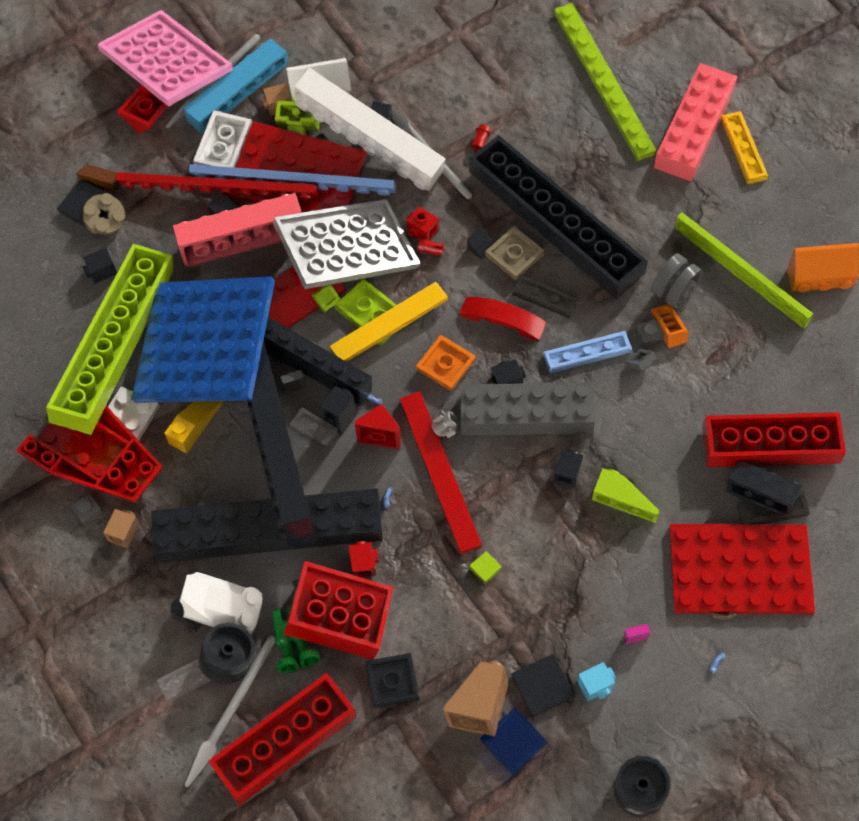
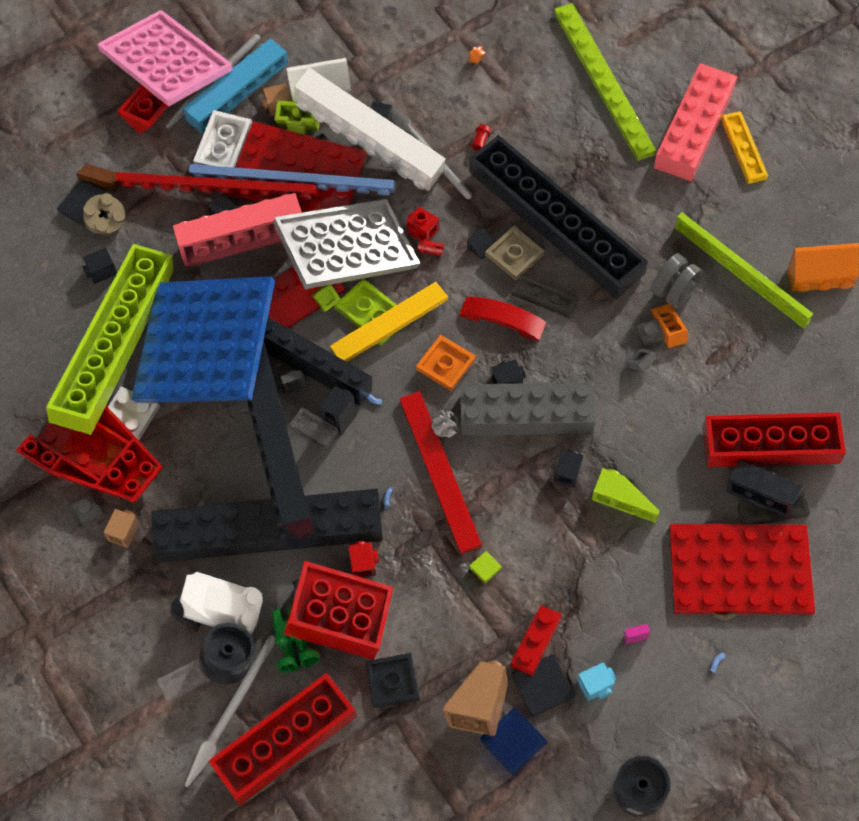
yellow slope [165,401,223,454] -> none
red slope [355,404,401,450] -> none
light blue tile [543,331,632,374] -> none
none -> orange plate [468,46,486,65]
none -> red plate [511,605,562,676]

